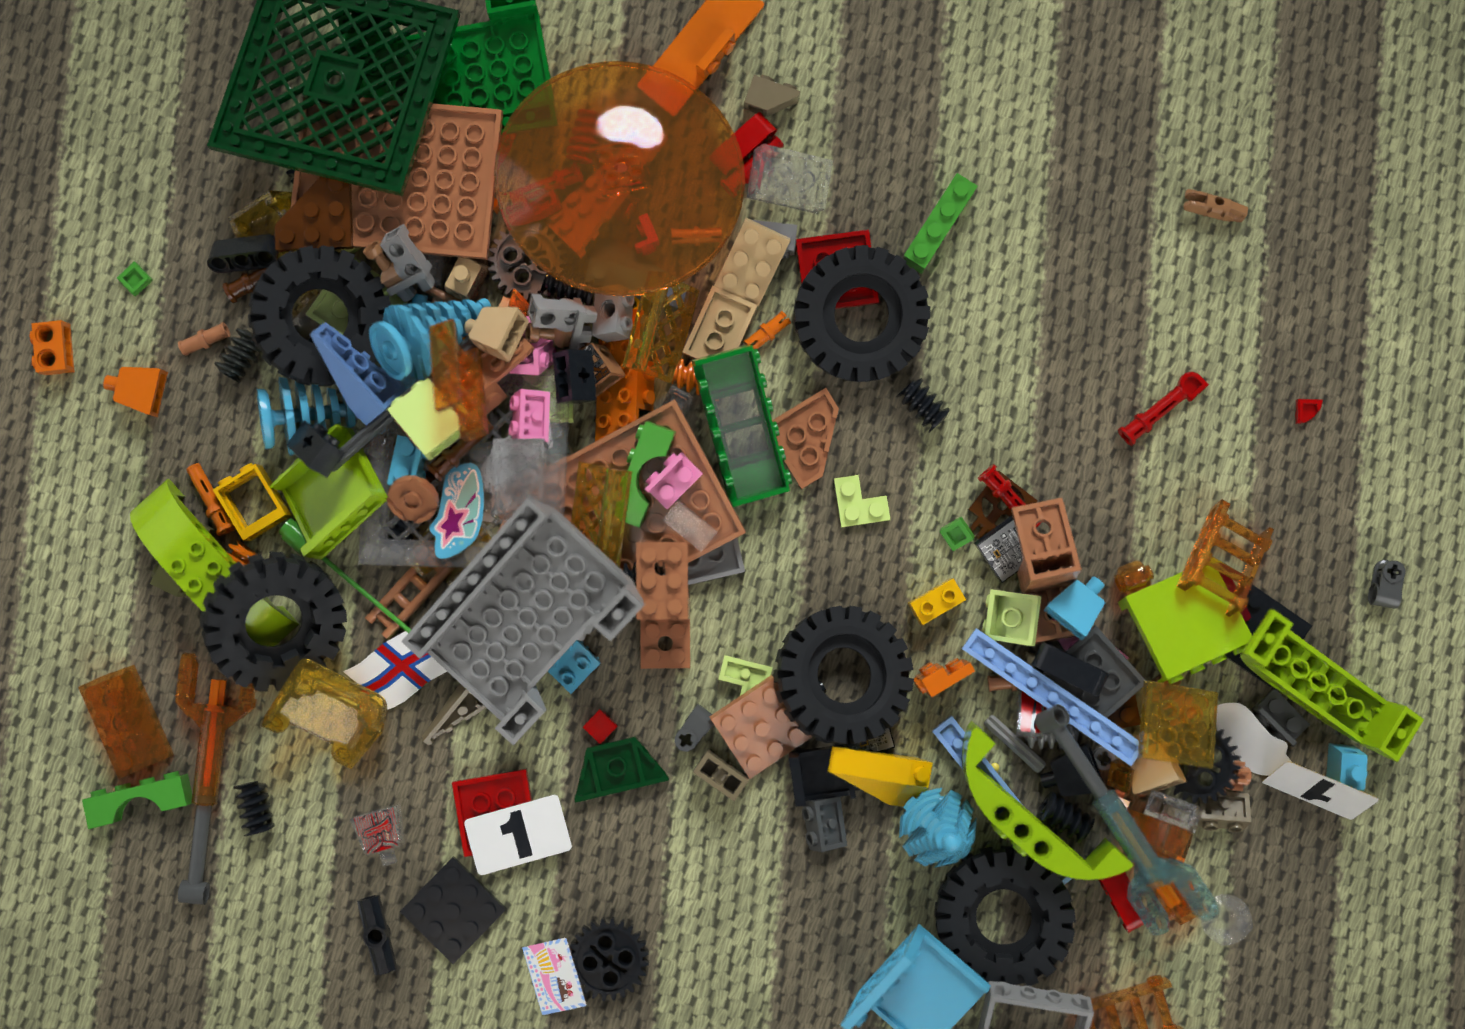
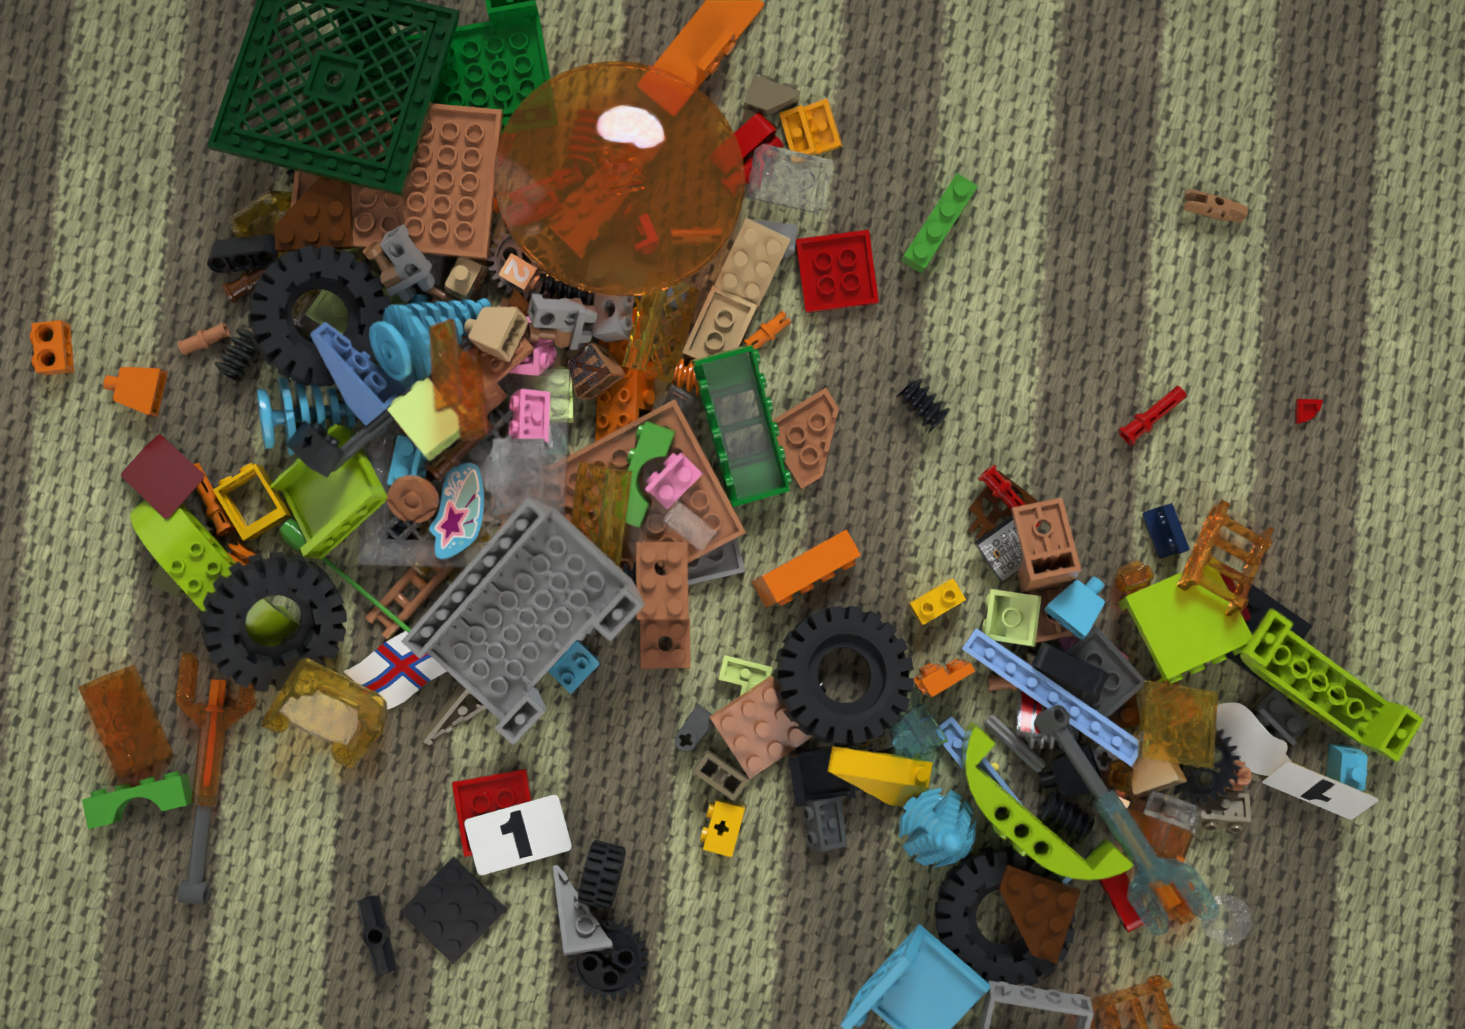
bright green tile [117,261,153,297] -> none
black piece [233,781,275,836] -> none
clear torso [350,803,405,866] -> none
sticker [522,938,586,1015] -> none
black brick [553,349,596,404] -> none
dark green wing [574,736,669,803] -> none
red tile [583,708,618,744] -> none
black tyre [794,245,930,382] -> none
yellowish green plate [834,475,890,528] -> none
bright green plate [939,516,975,551] -> none
red tile [1178,372,1209,402] -> none
dark grey piece [1368,560,1405,609] -> none
none -> dark red sticker [121,434,204,519]
none -> light nougat brick [498,253,541,293]
none -> light grey wing [553,865,613,956]
none -> black tyre [578,840,626,910]
none -> yellow brick [700,798,745,857]
none -> orange wedge [752,529,861,608]
none -> light orange slope [779,98,843,161]
none -> clear light blue torso [889,701,948,759]
none -> reddish brown plate [998,863,1081,964]
none -> dark blue bracket [1142,503,1190,559]

